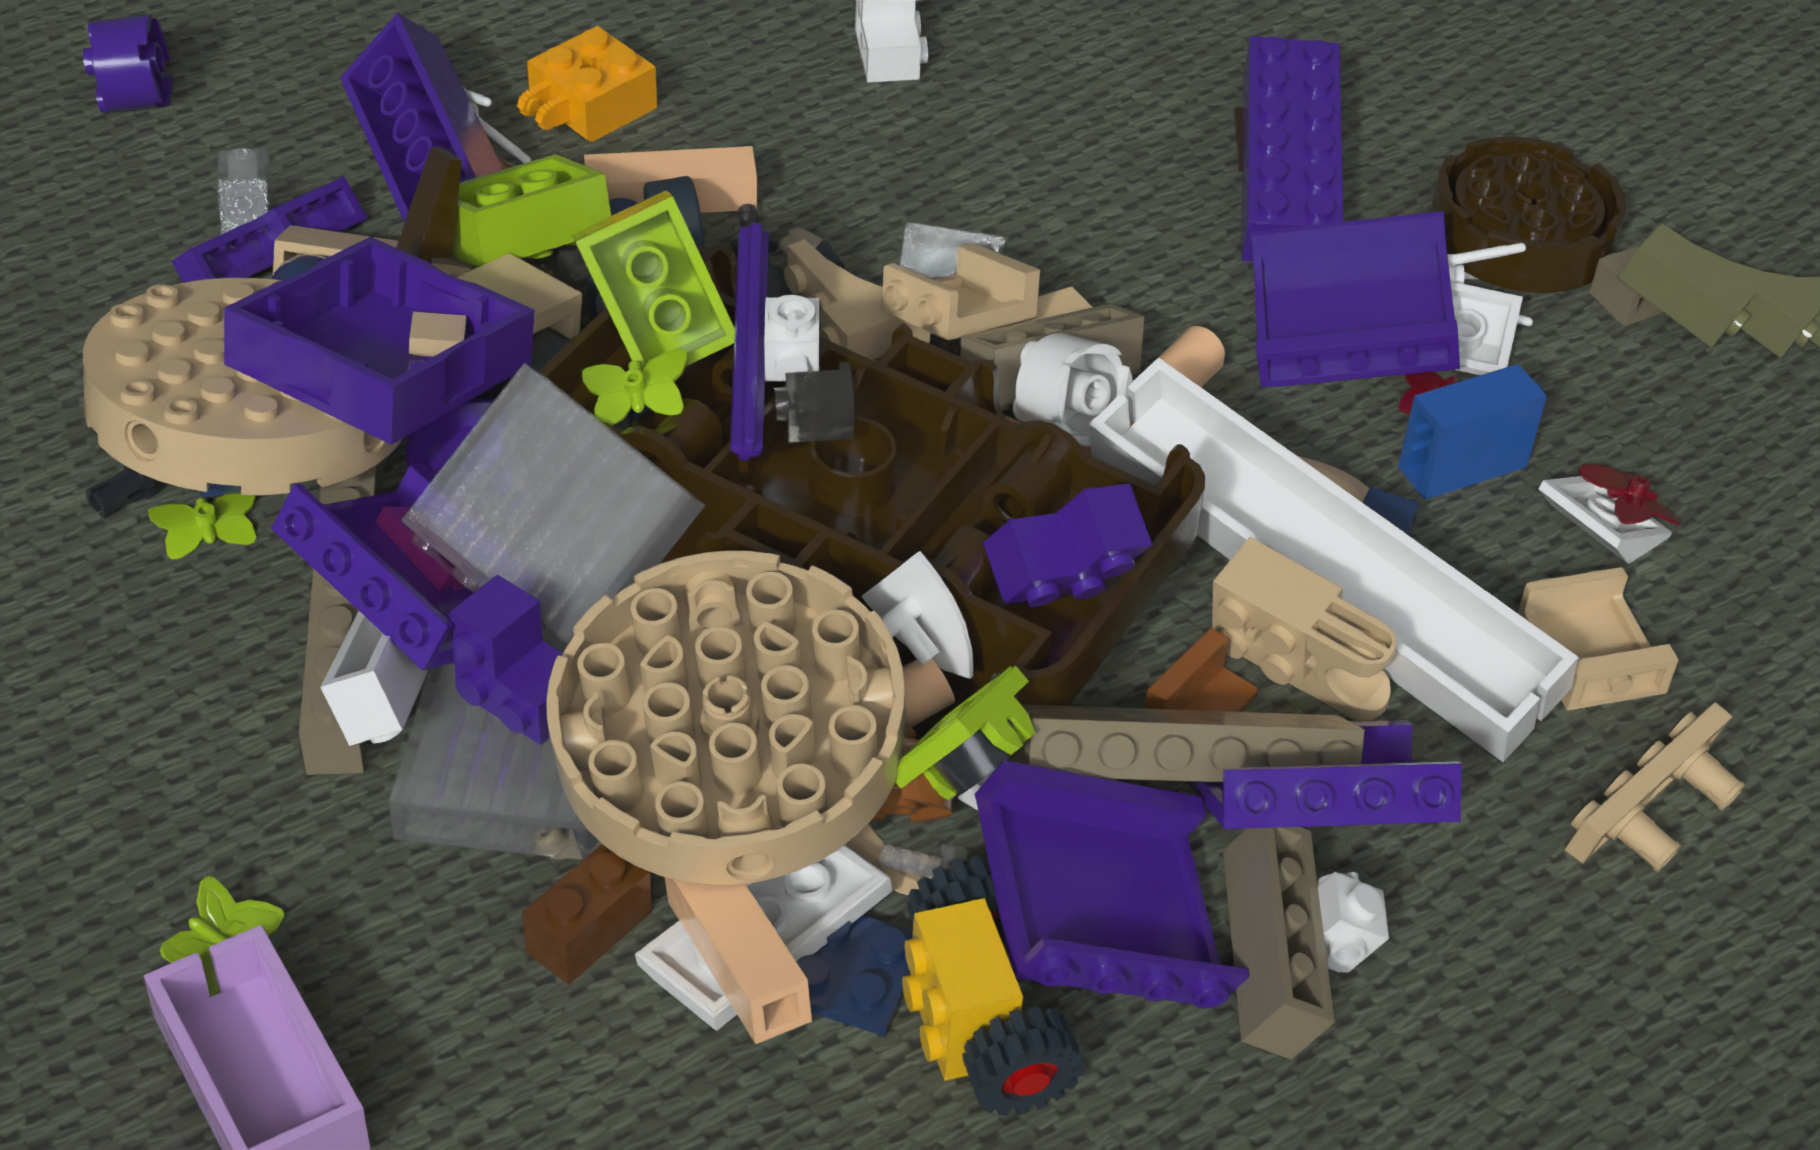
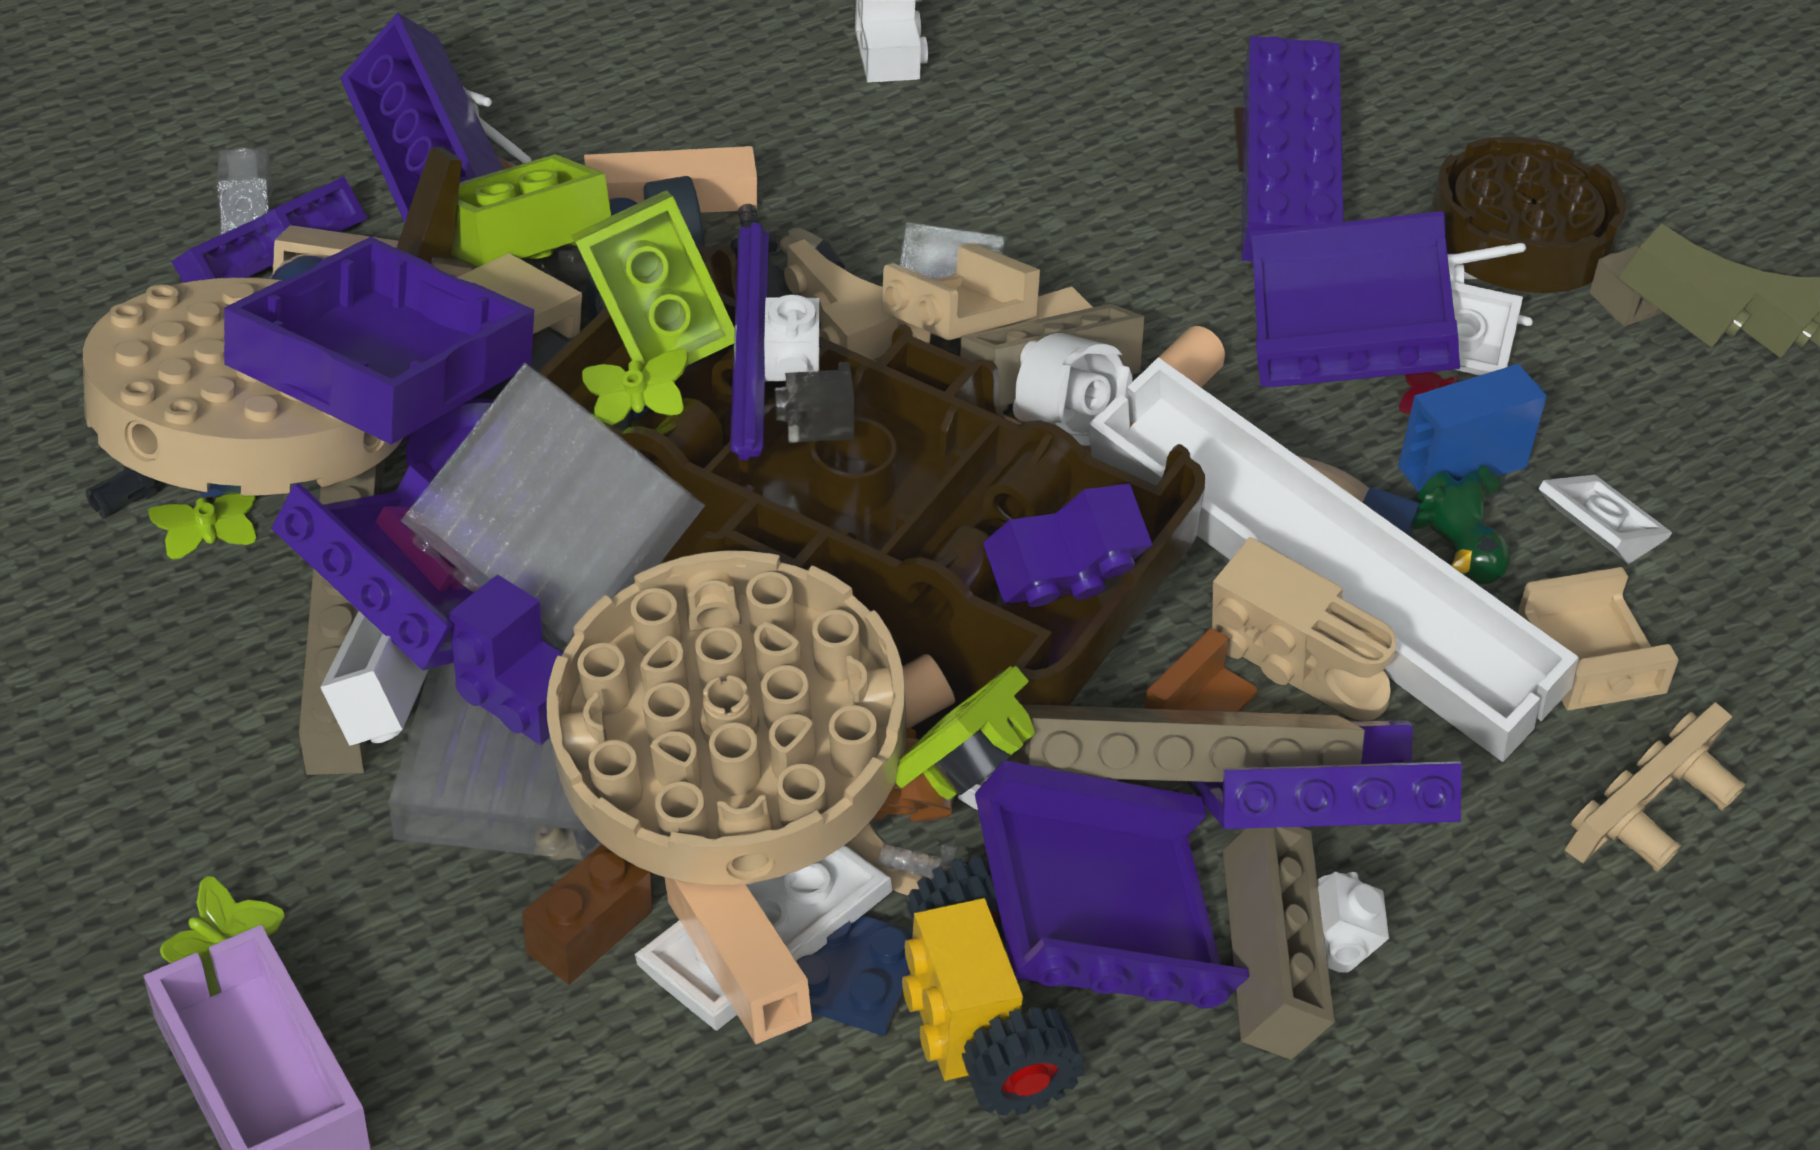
dark purple brick [83,15,173,113] -> none
tan tile [409,312,466,357] -> none
light orange hinge [516,26,657,142] -> none
white shield [862,551,973,679] -> none
dark red piece [1578,464,1681,526] -> none
none -> dark green animal [1414,464,1511,585]

